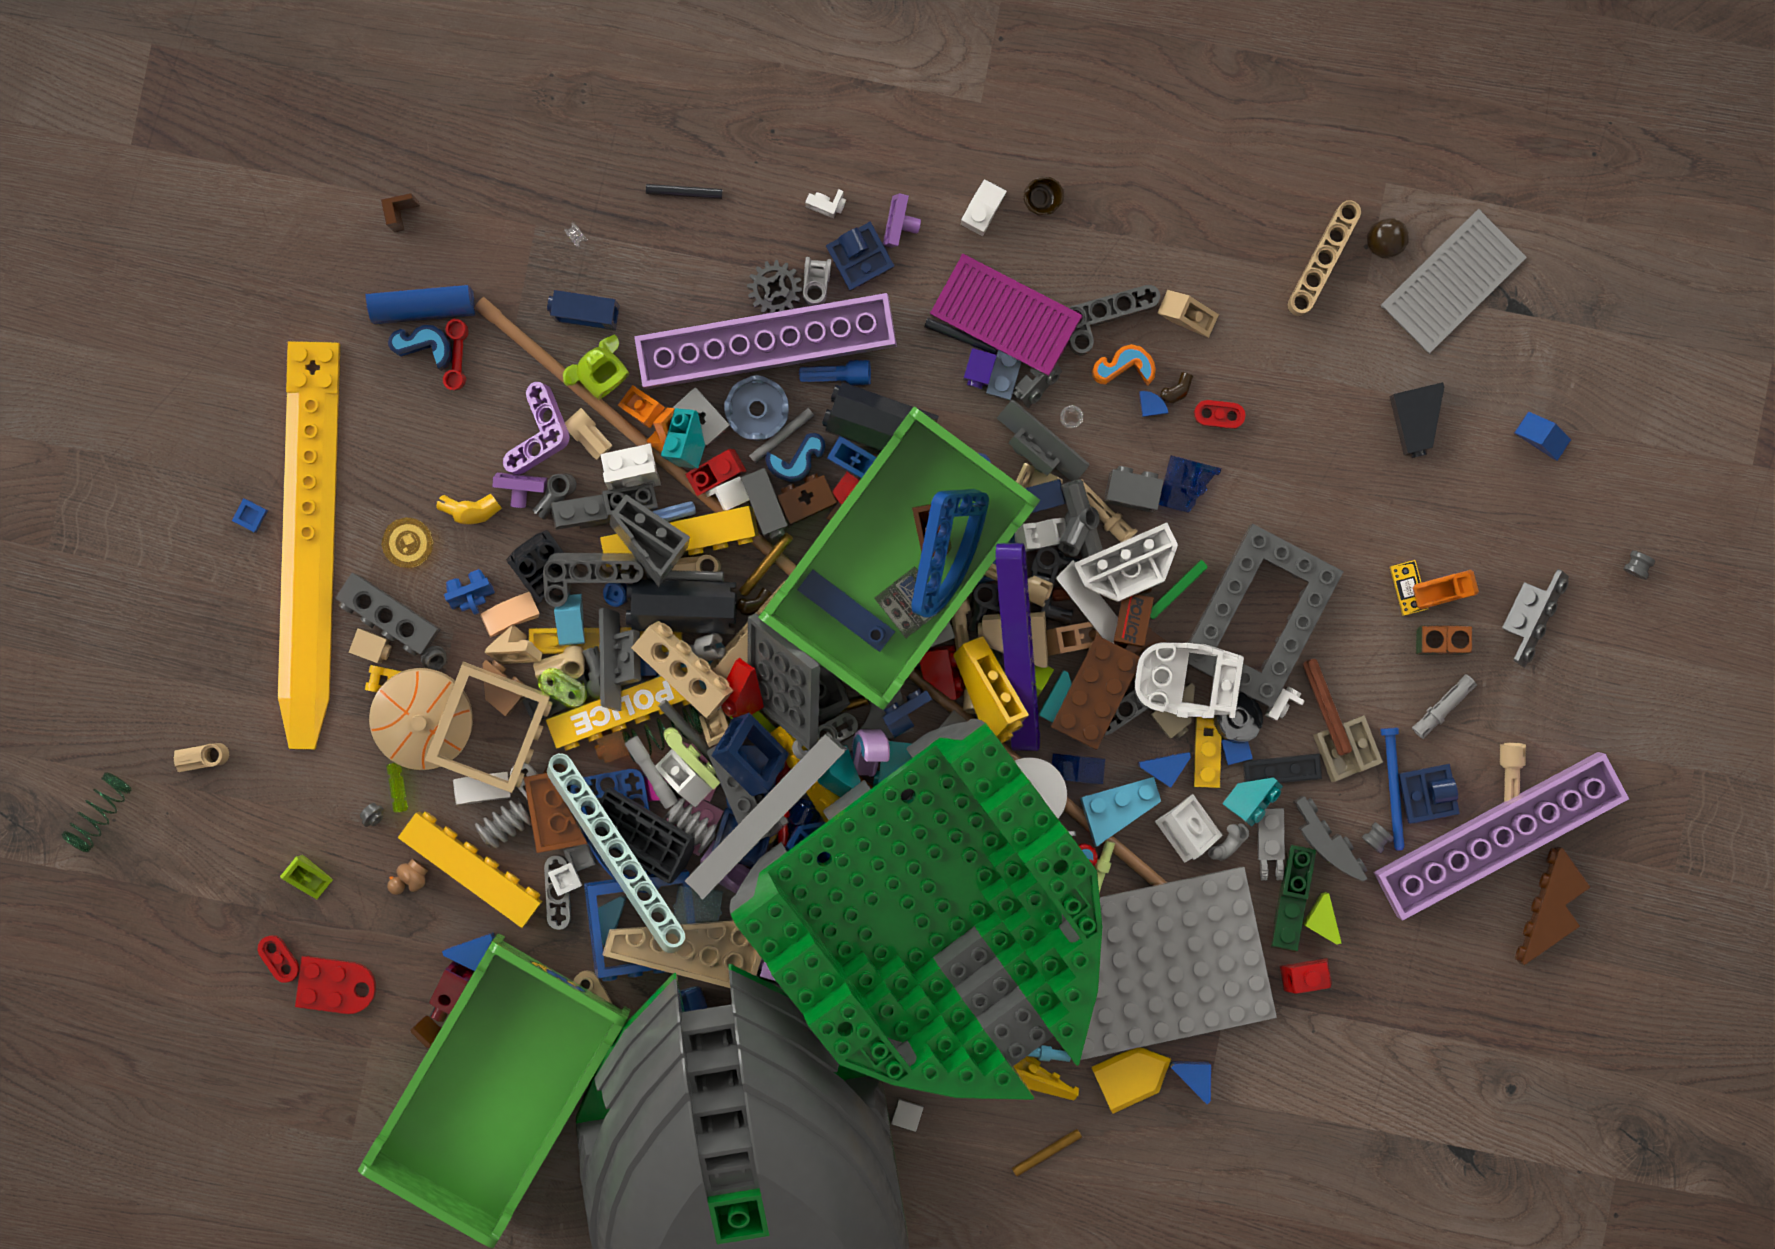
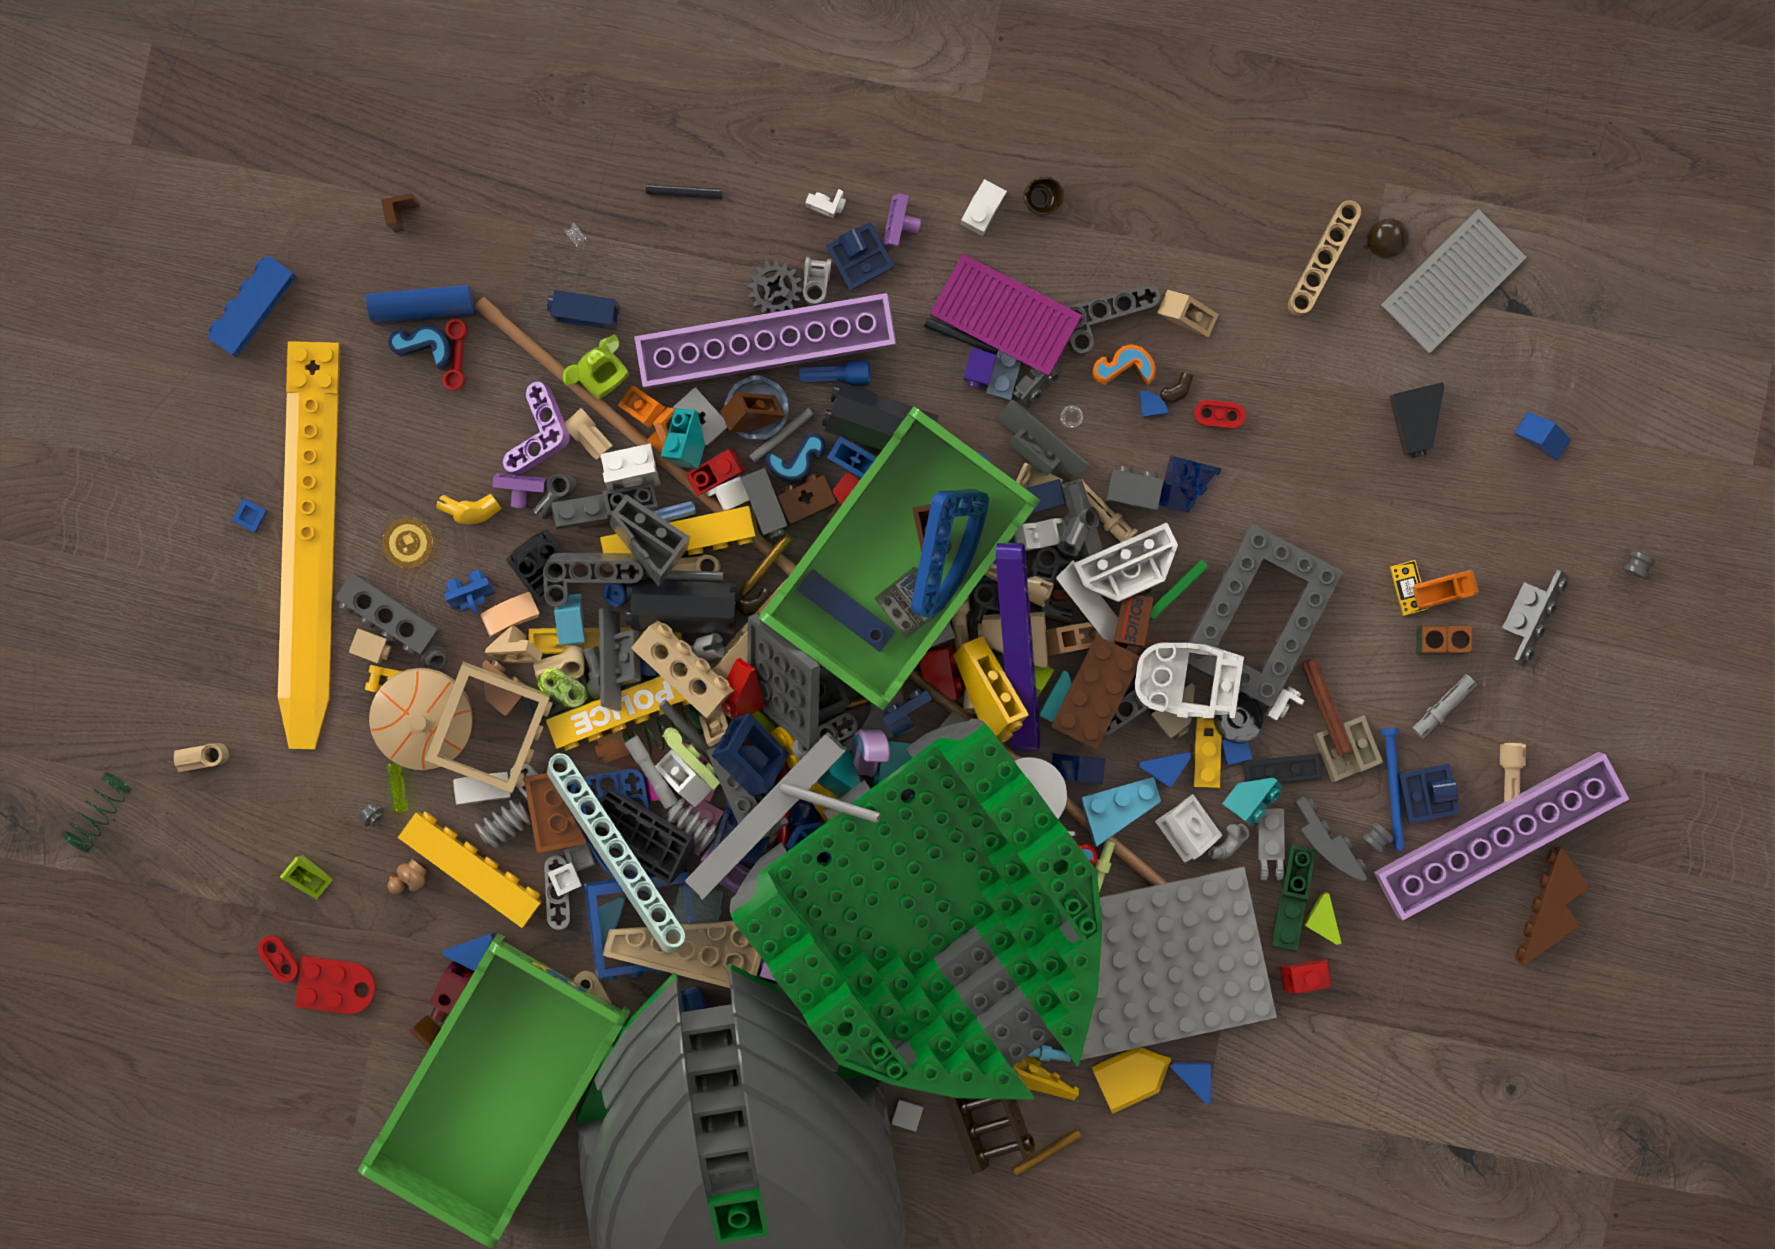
none -> blue brick [208,255,297,357]
none -> reddish brown slope [720,392,785,433]
none -> light grey piece [780,783,881,823]
none -> dark brown fence [944,1096,1035,1174]

